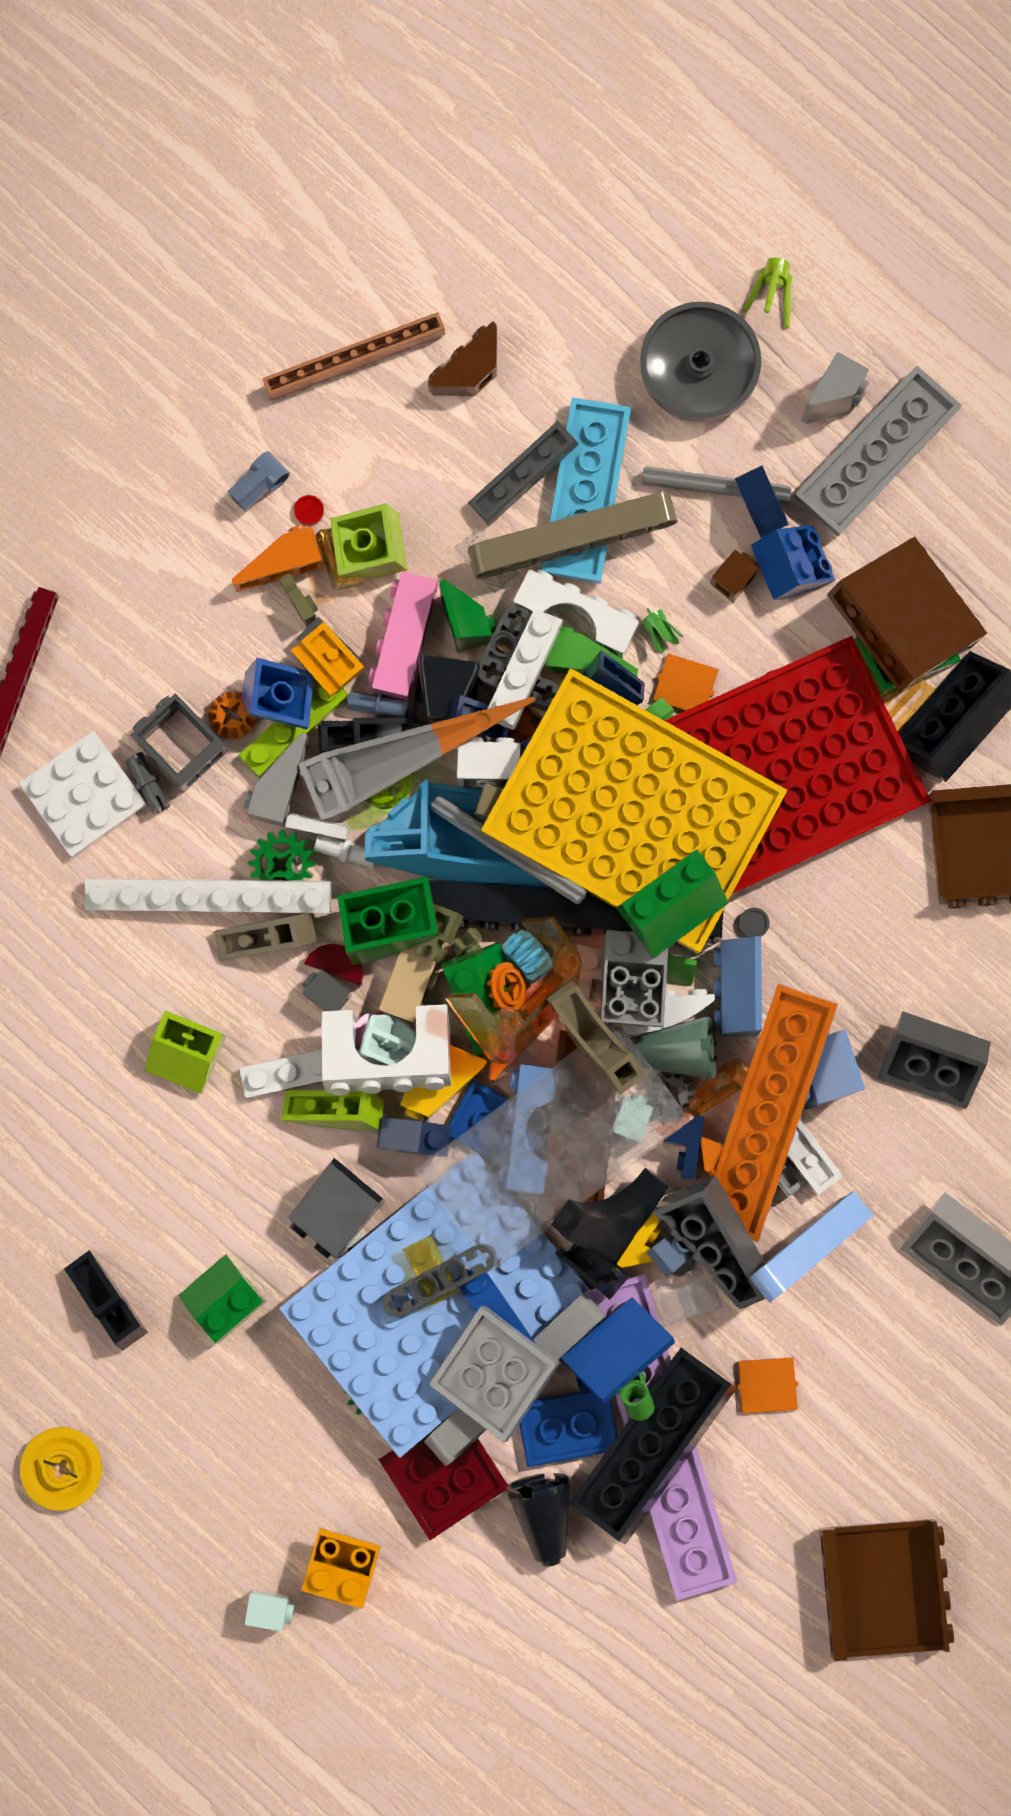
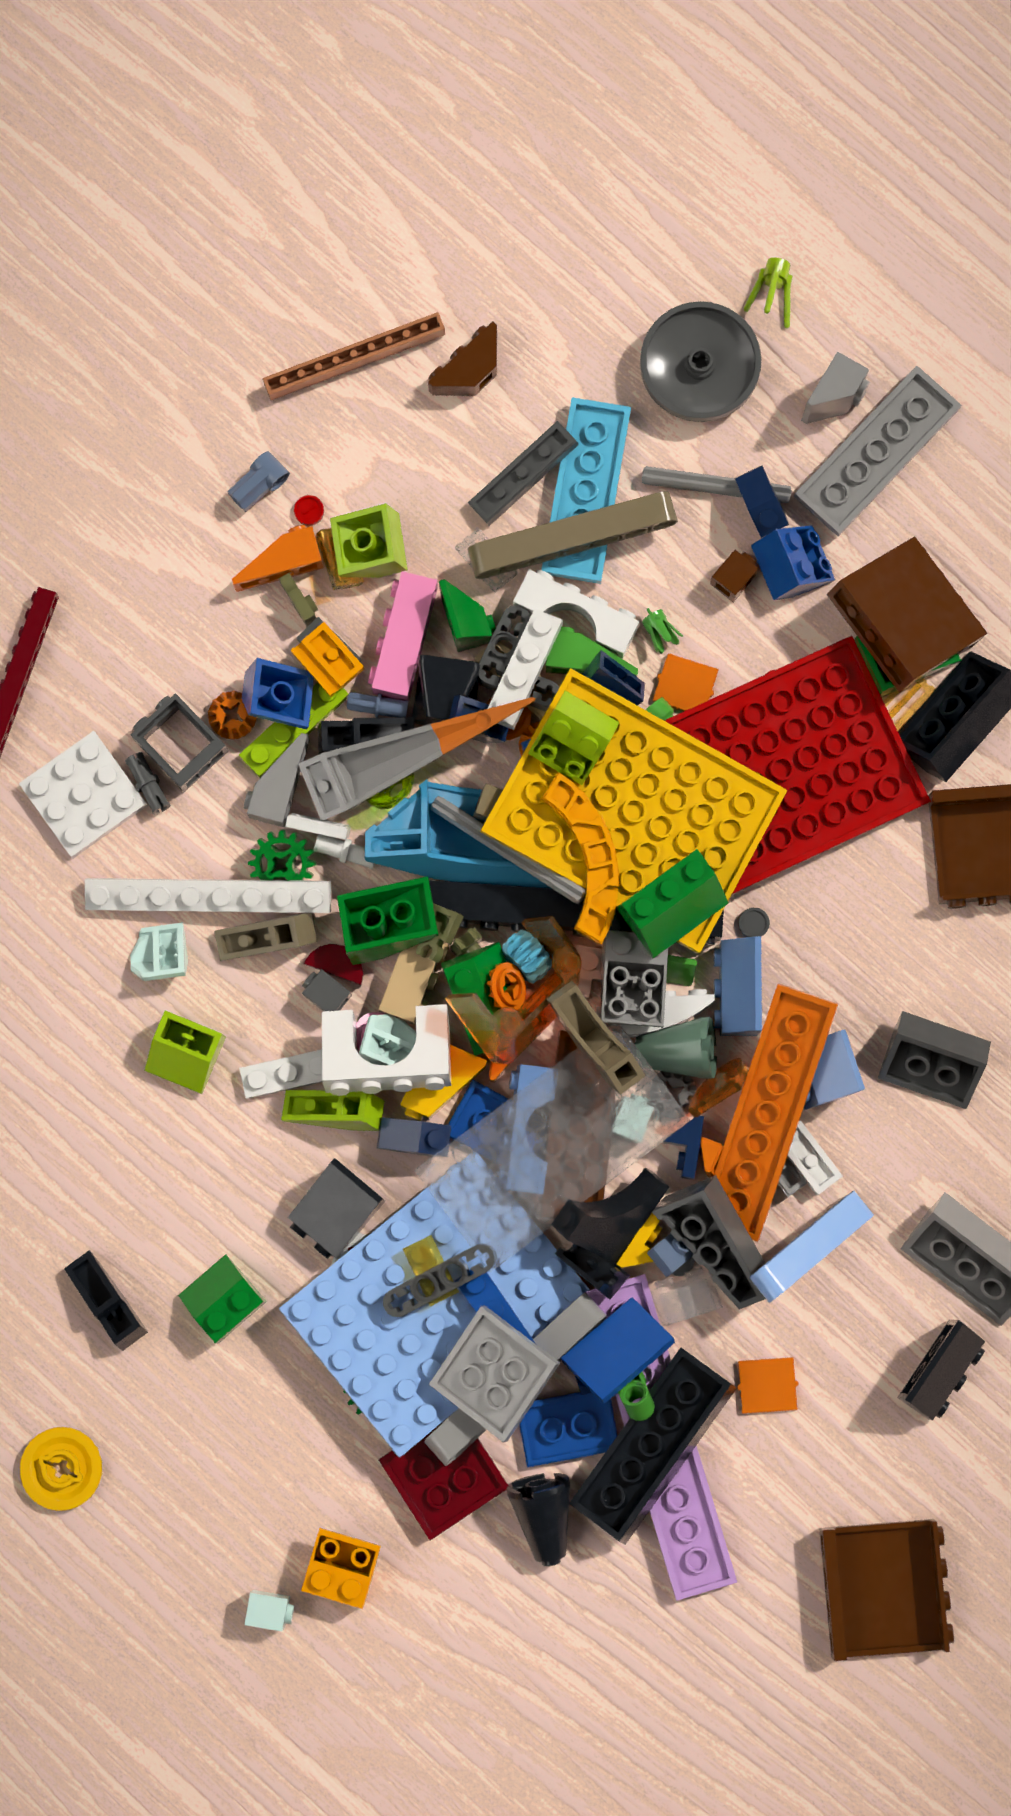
white brick [457,737,520,790] -> none
none -> light aqua slope [130,922,188,981]
none -> lime slope [528,691,619,785]
none -> light orange tile [541,772,619,945]
none -> black slope [897,1319,985,1421]

